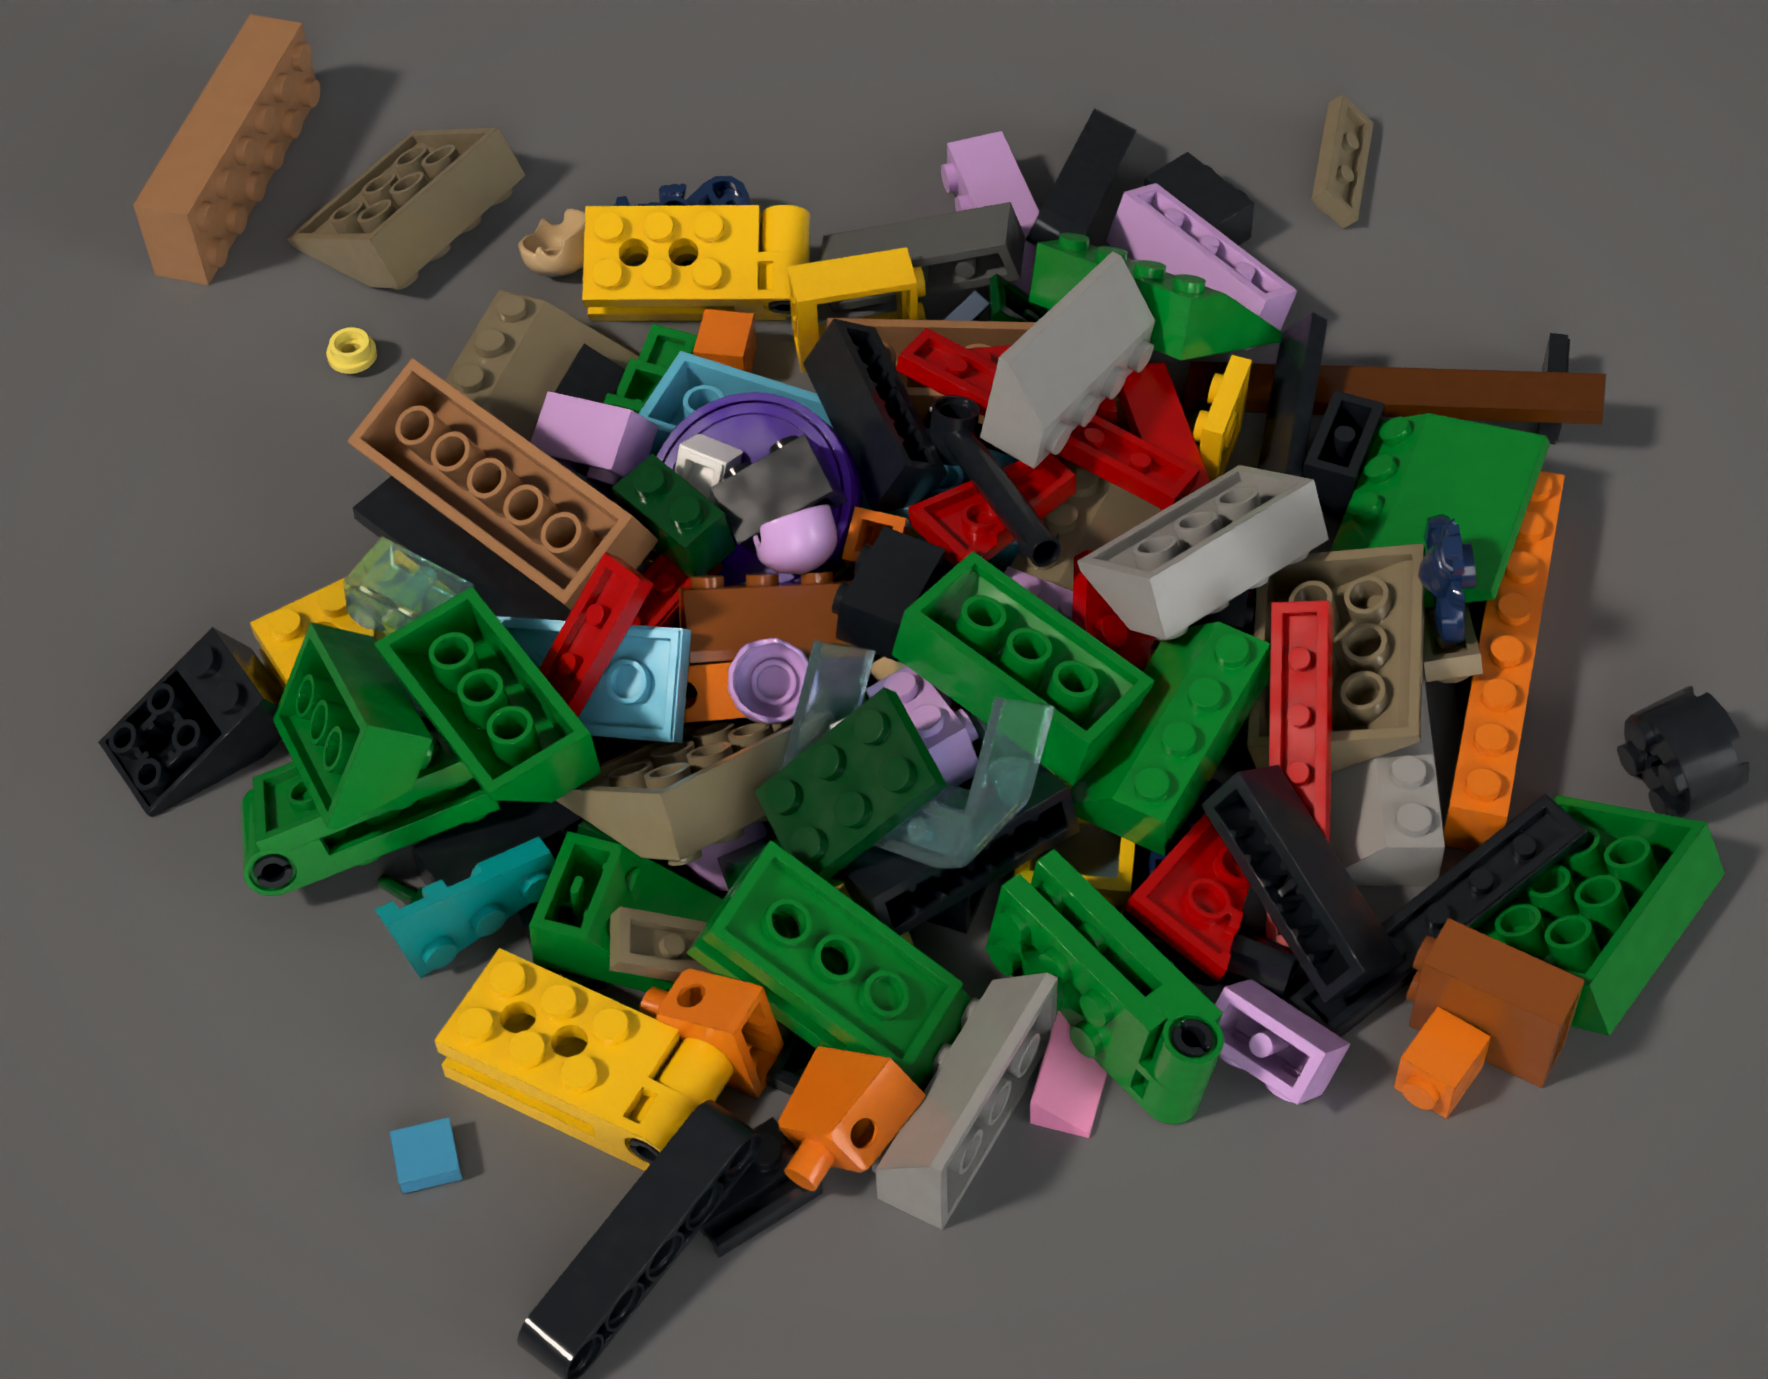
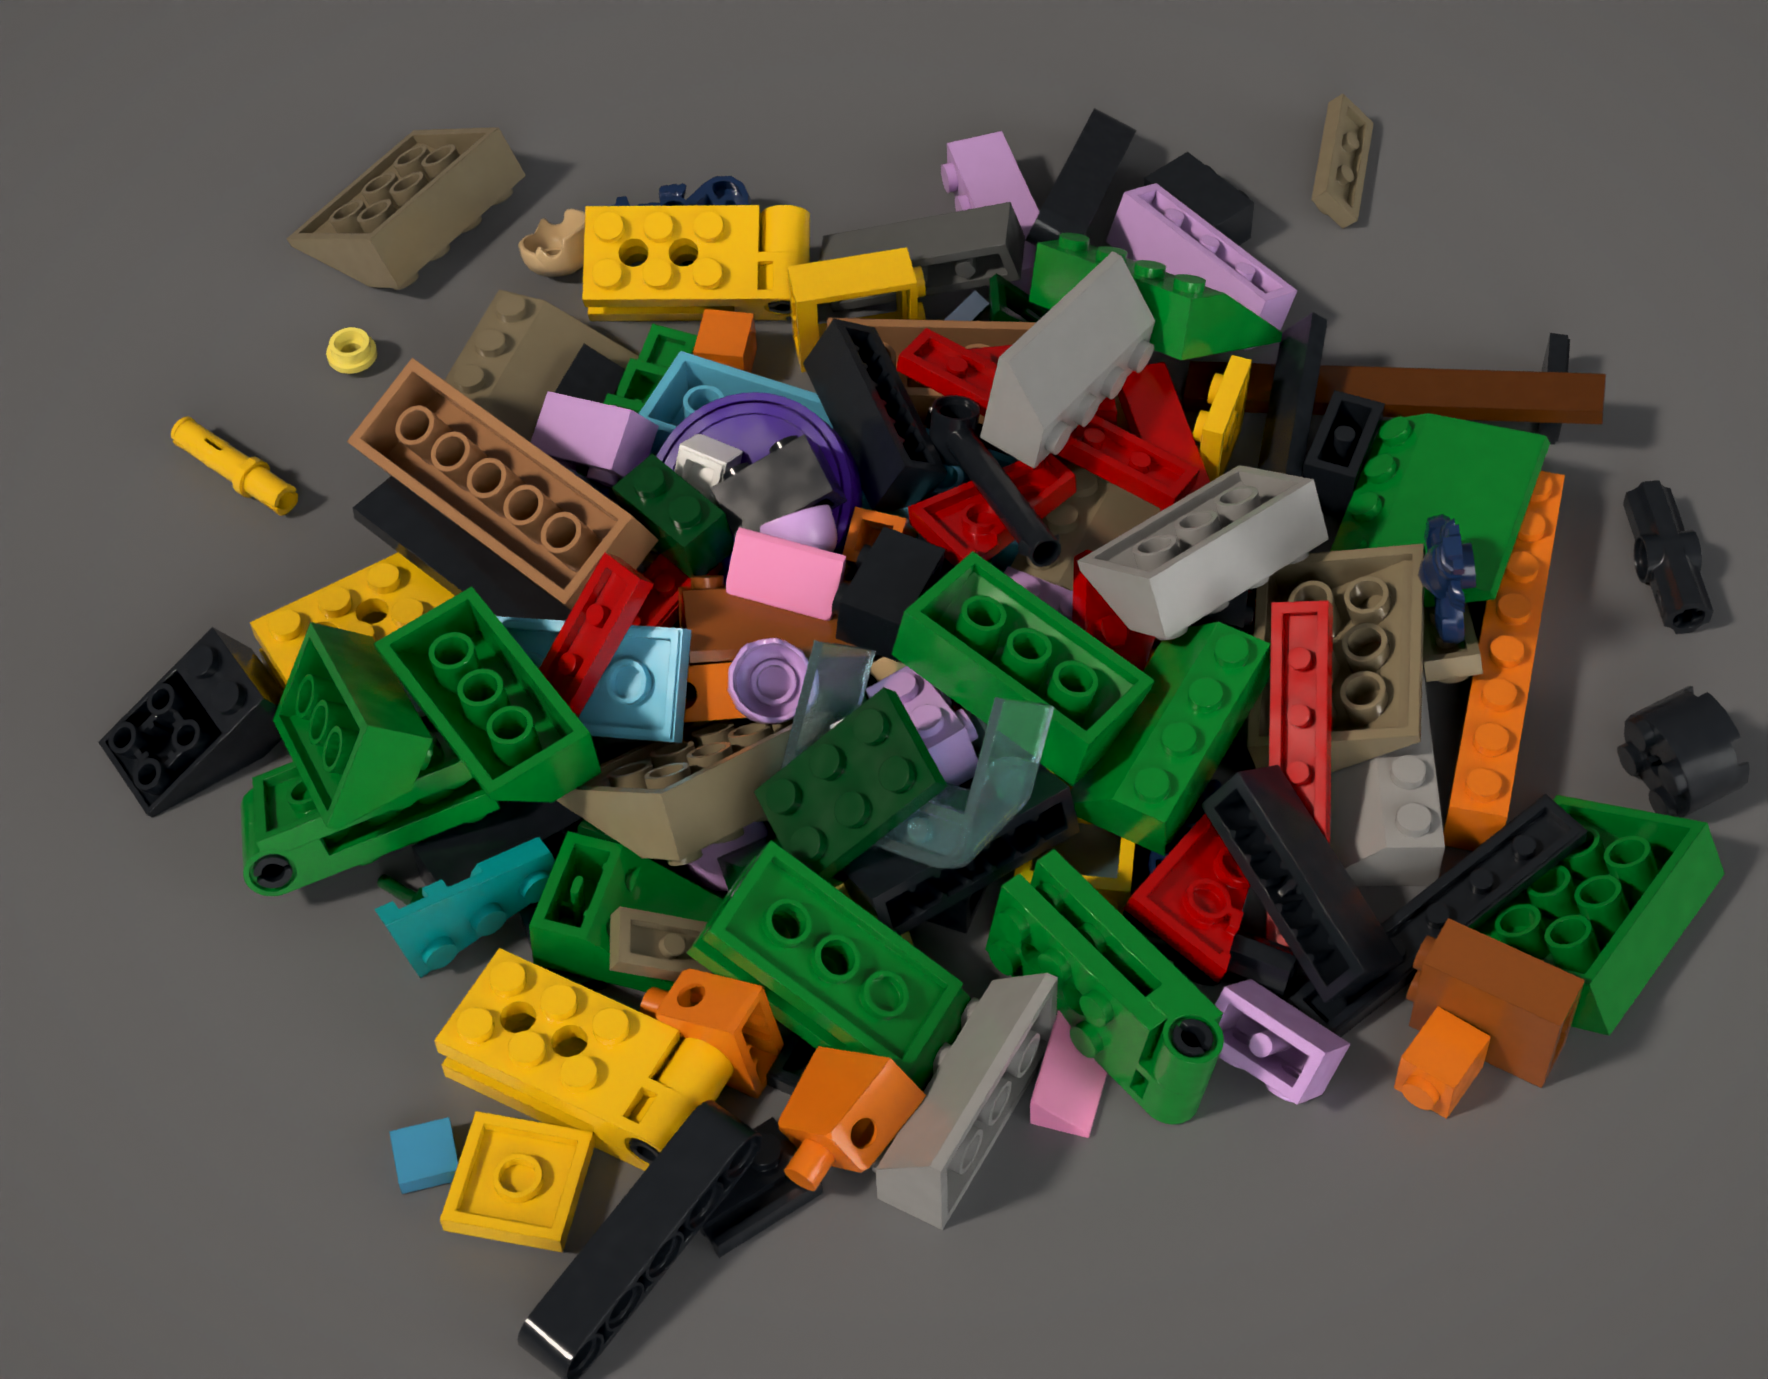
medium nougat brick [133,14,321,286] -> none
clear light blue brick [343,537,474,635] -> none
none -> yellow pin [171,416,298,516]
none -> yellow plate [440,1111,596,1253]
none -> bright pink slope [726,527,846,621]
none -> black piece [1623,480,1714,634]

